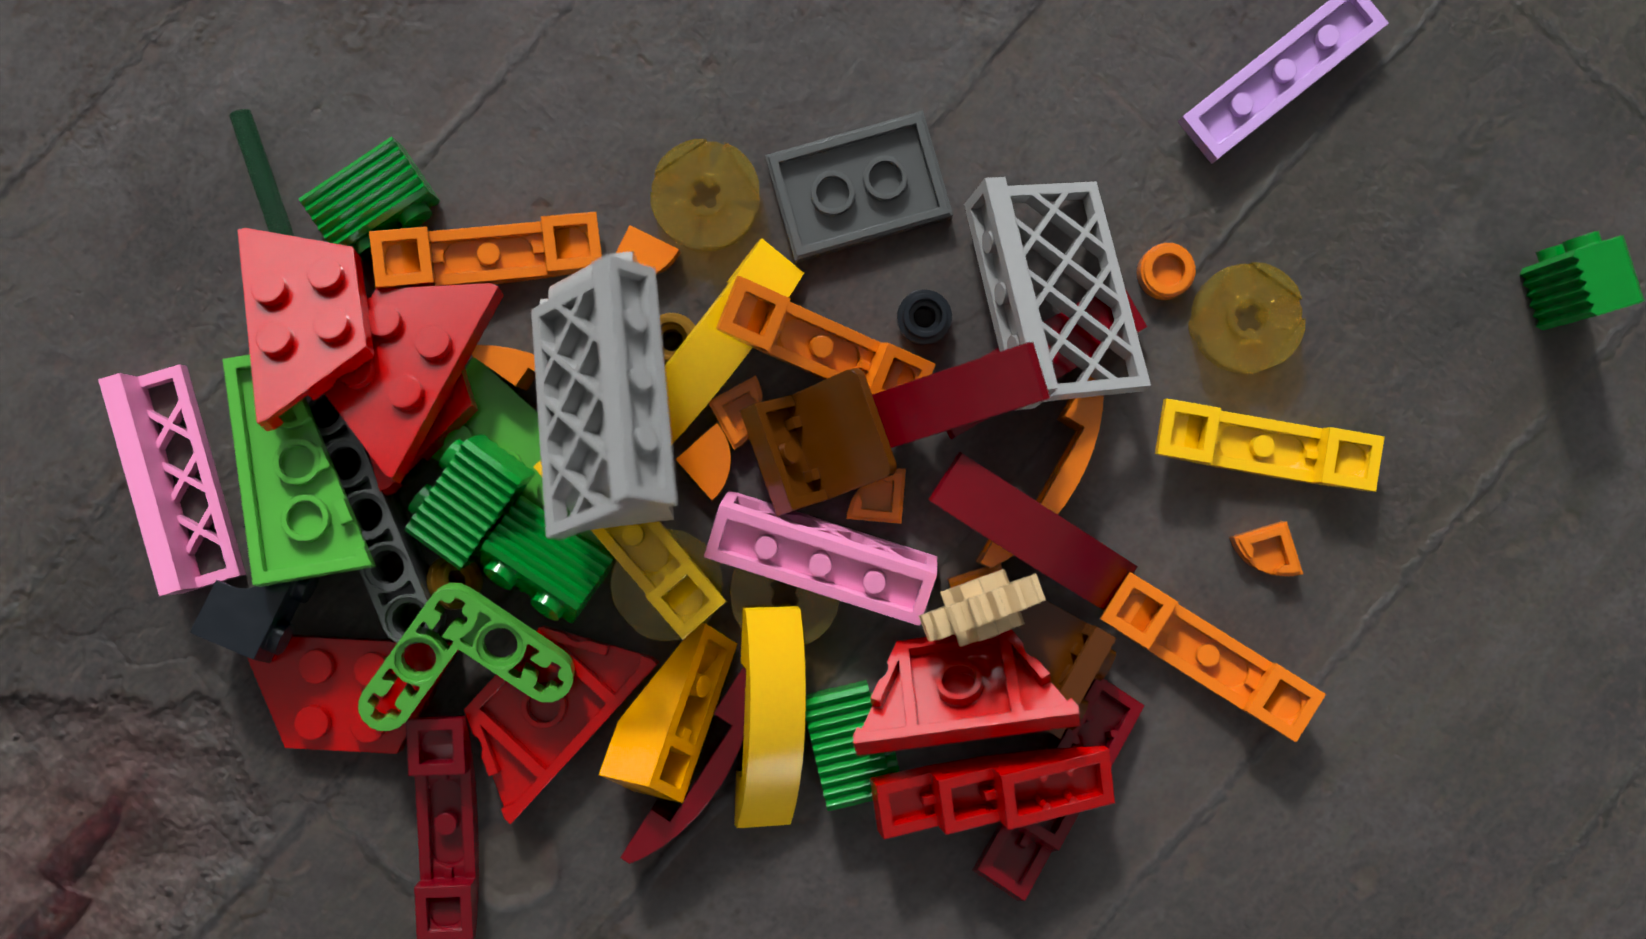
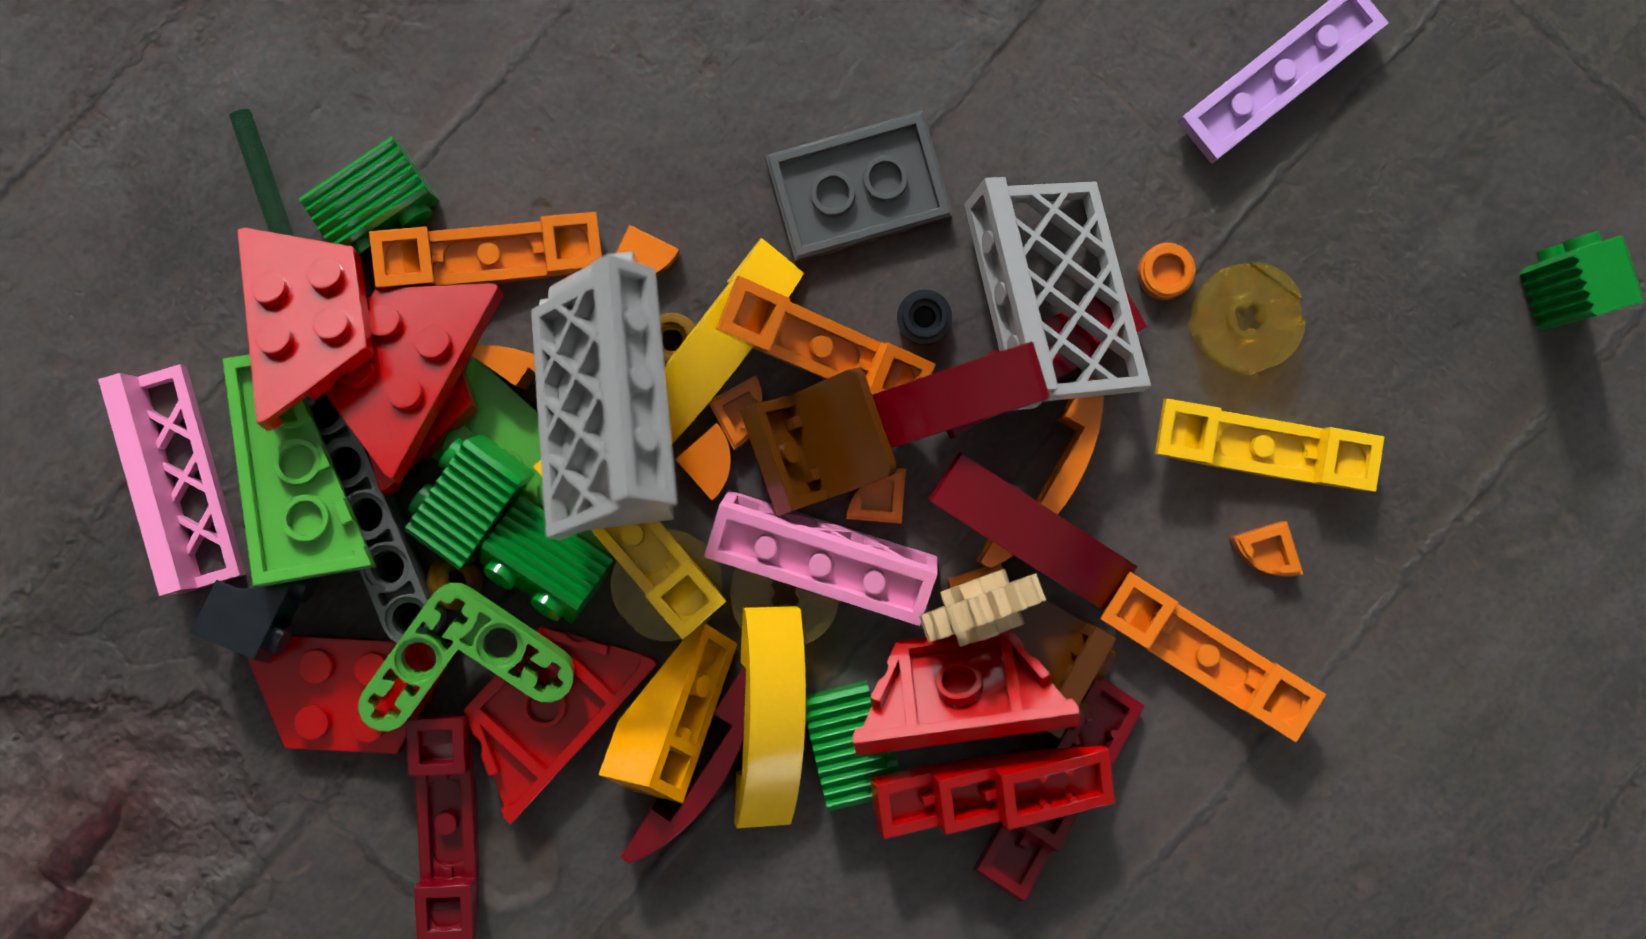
clear yellow plate [650,139,760,252] -> none

